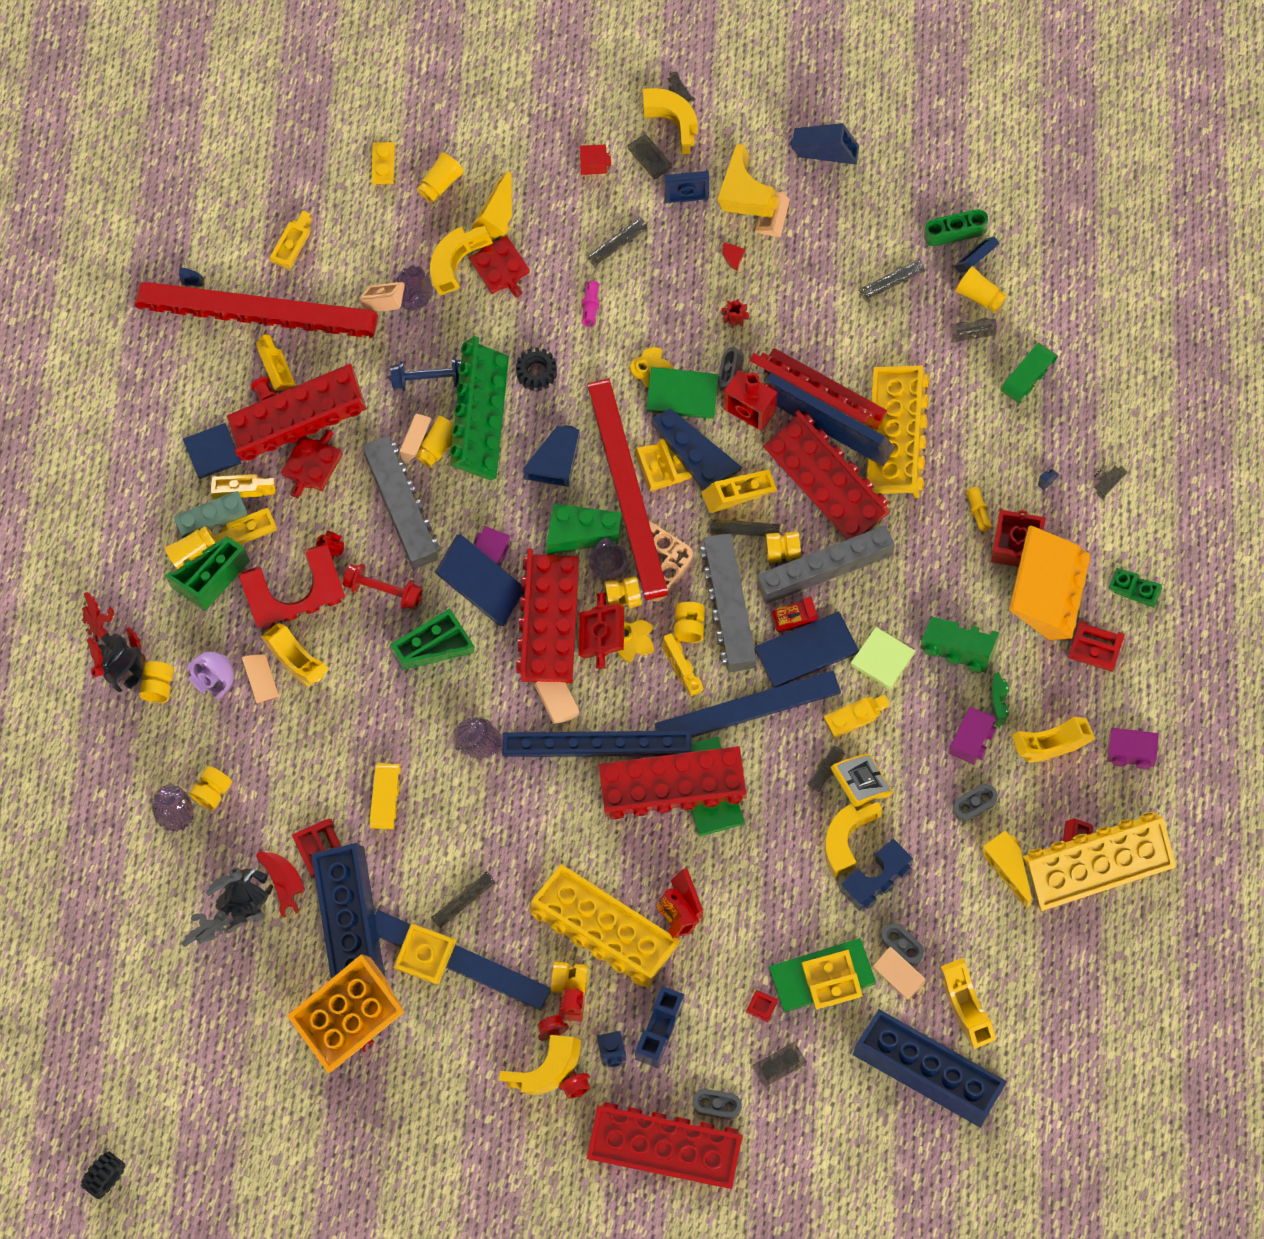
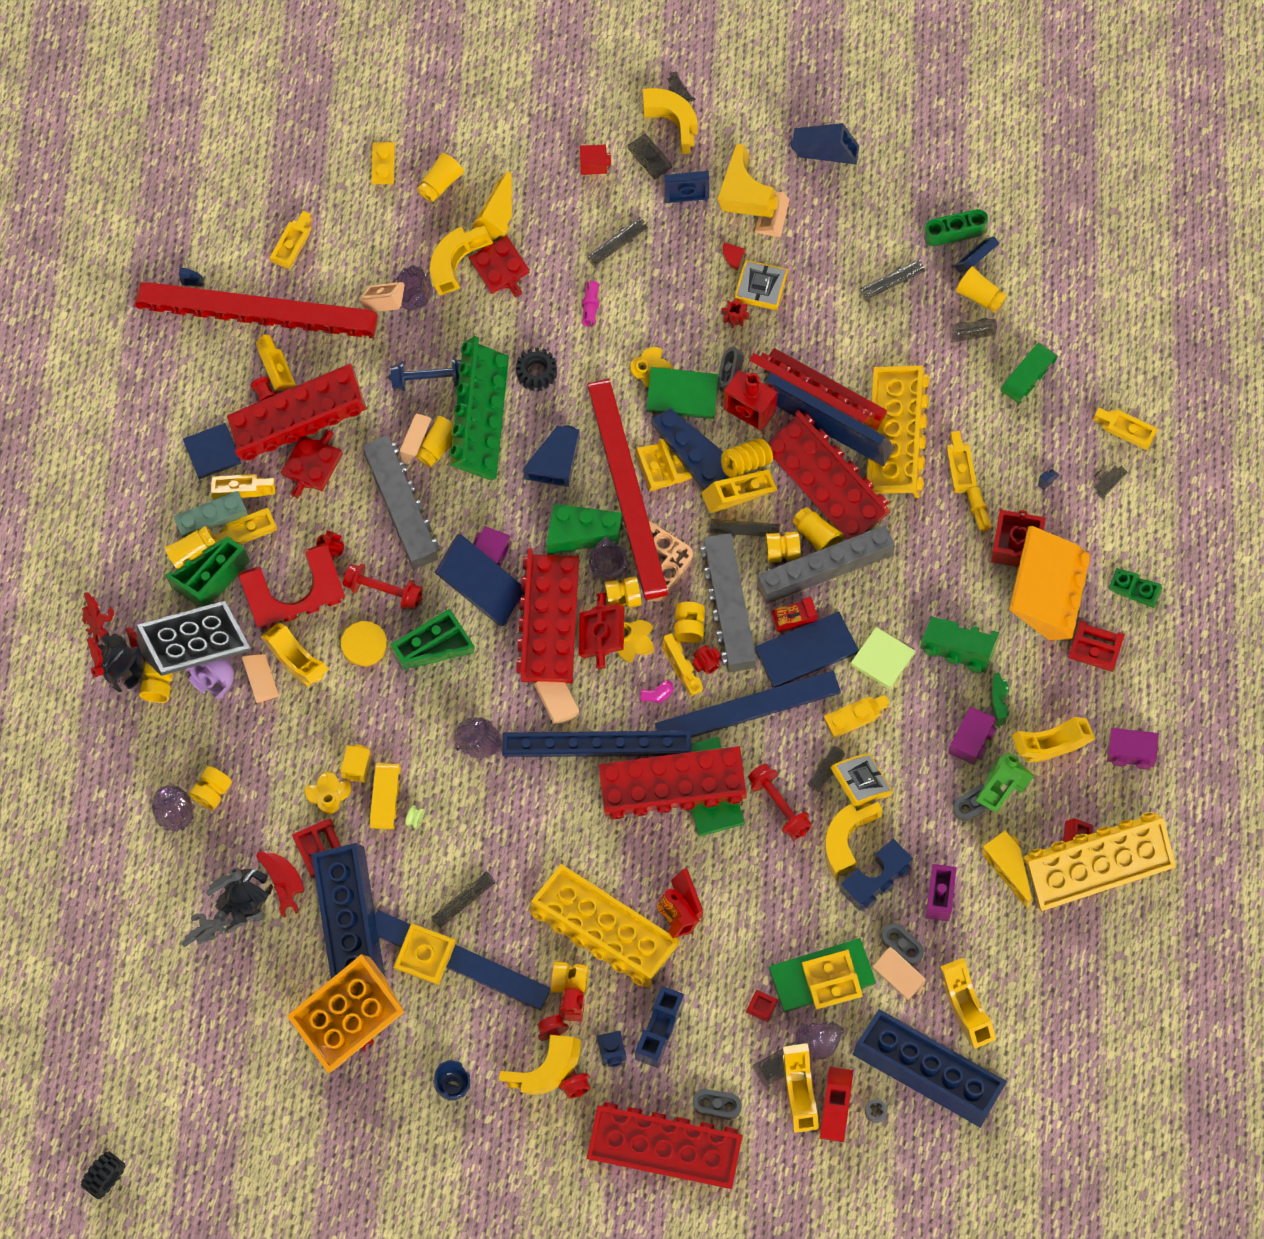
none -> dark grey slope [137,601,250,676]
none -> yellow plate [304,771,351,814]
none -> yellow brick [340,744,372,783]
none -> yellow tile [341,621,387,667]
none -> yellowish green bush [405,806,425,829]
none -> dark blue hair [433,1060,470,1101]
none -> dark pink arm [640,680,674,703]
none -> red gear [692,645,721,674]
none -> yellow piece [721,438,773,478]
none -> slope [734,260,789,311]
none -> red piece [748,763,812,840]
none -> yellow arch [783,1043,819,1133]
none -> yellow plant [792,507,844,551]
none -> hair [796,1020,844,1060]
none -> red slope [819,1066,854,1142]
none -> flat silver bush [865,1099,887,1123]
none -> magenta brick [926,864,957,921]
none -> yellow hinge [946,431,977,494]
none -> bright green tile [976,753,1034,813]
none -> yellow hinge [1093,408,1158,451]

